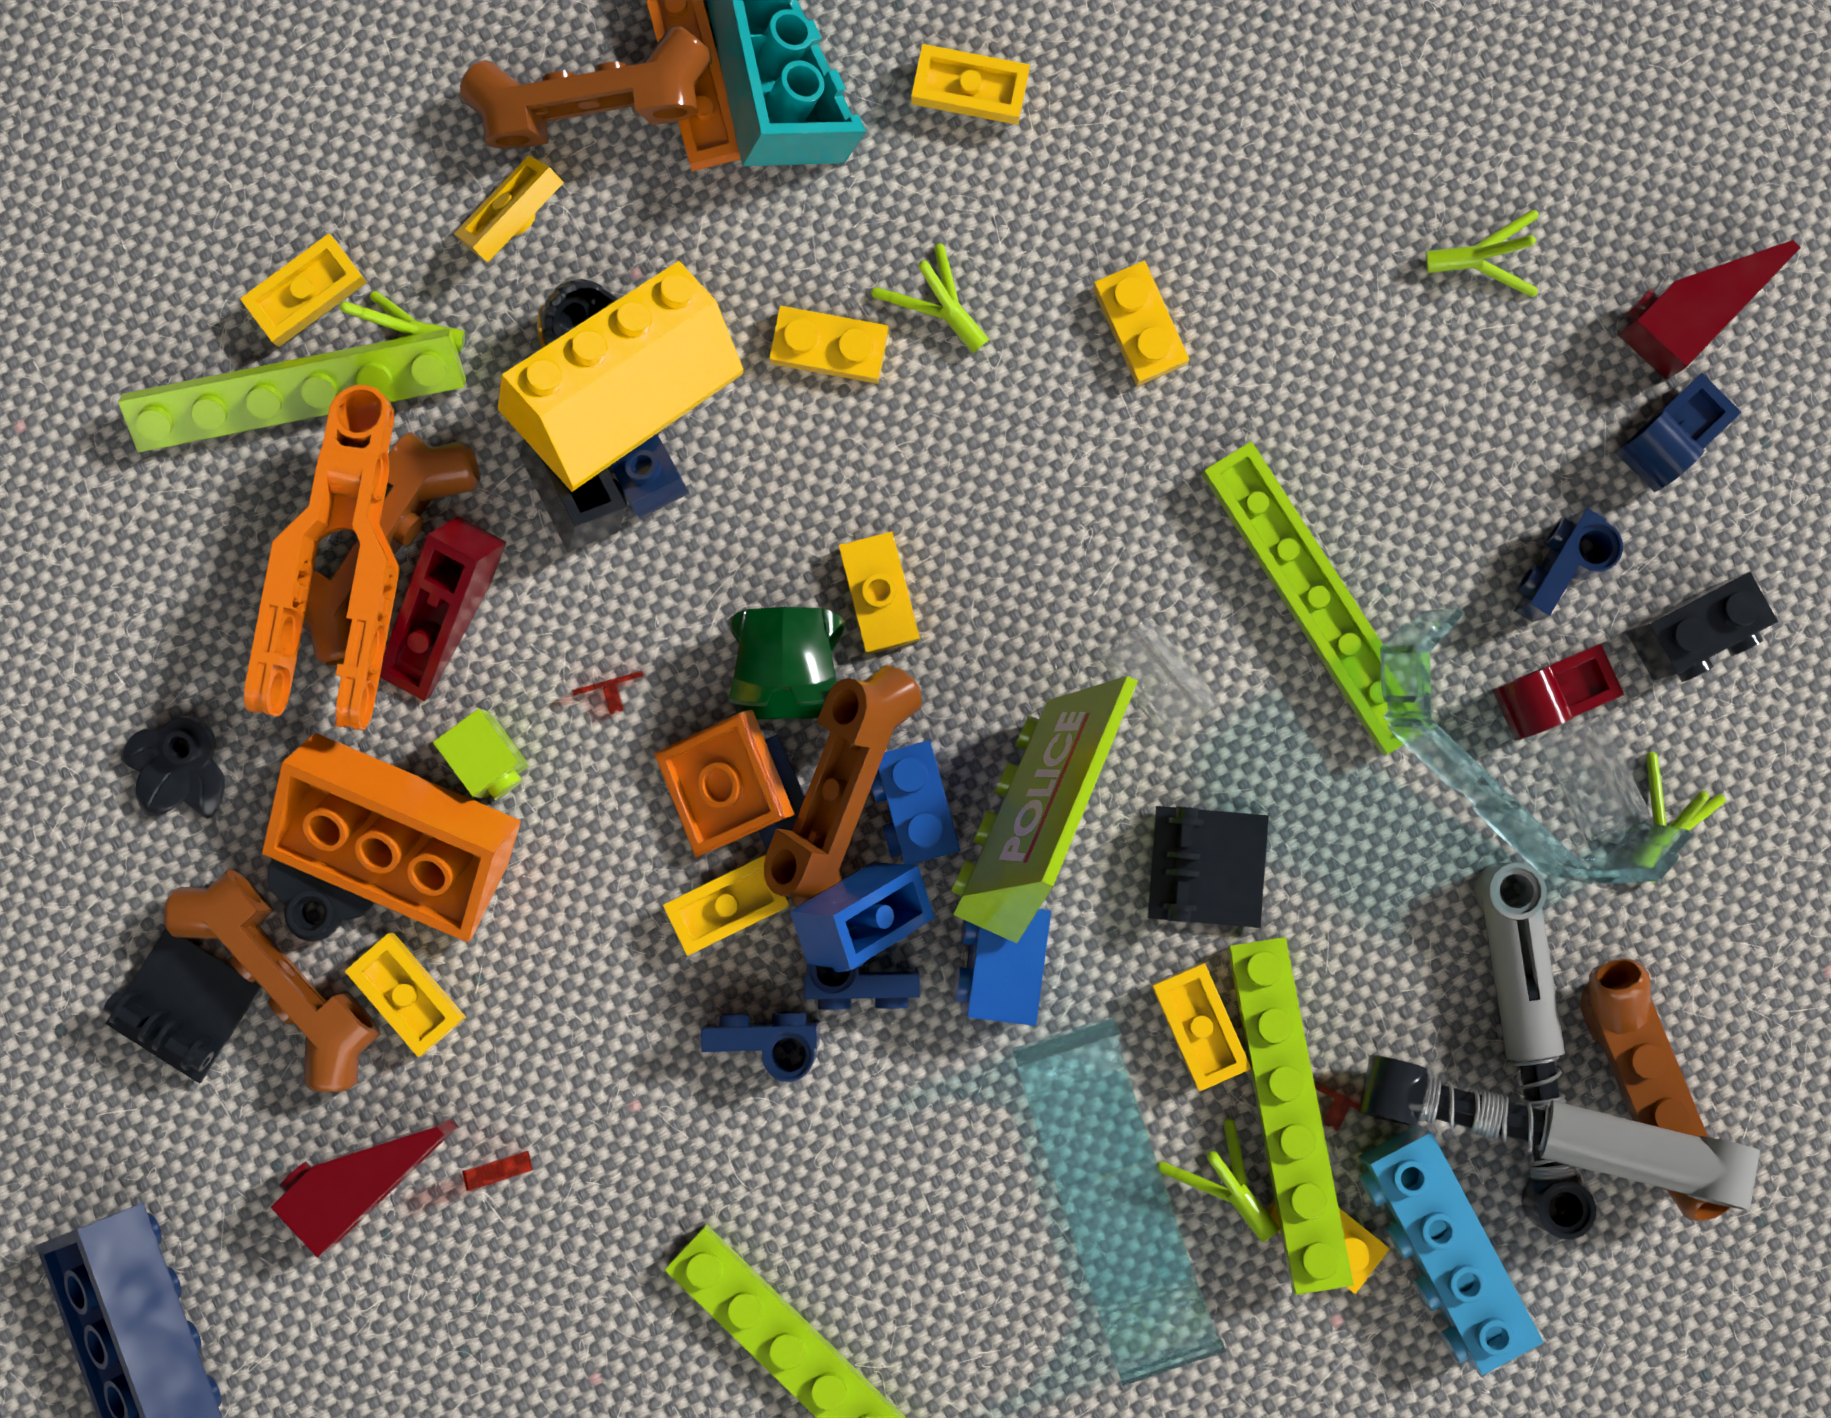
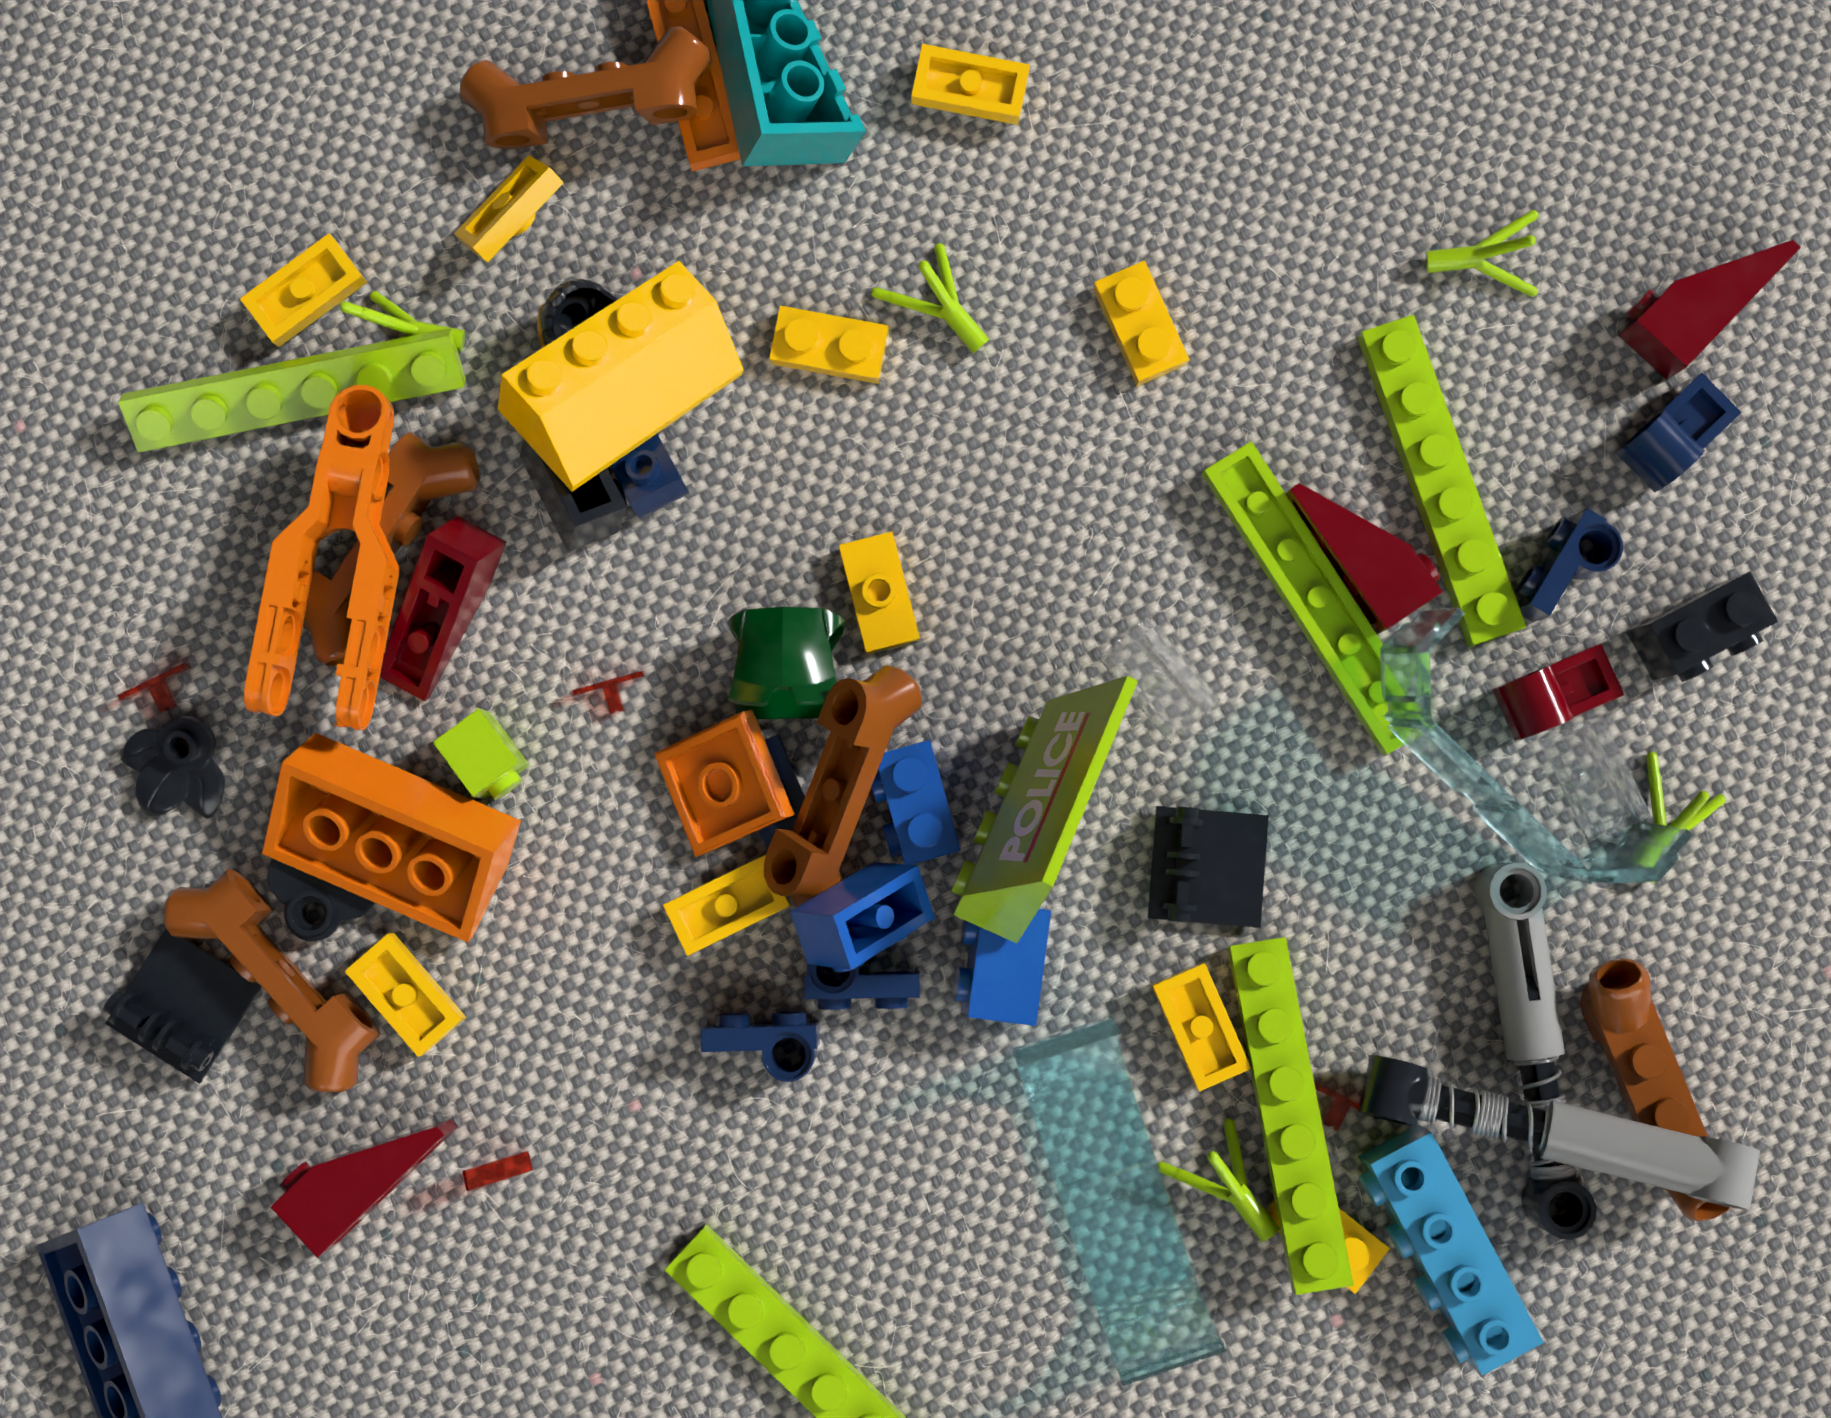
none -> clear red piece [117,663,192,712]
none -> dark red slope [1286,483,1443,635]
none -> lime plate [1357,314,1527,647]

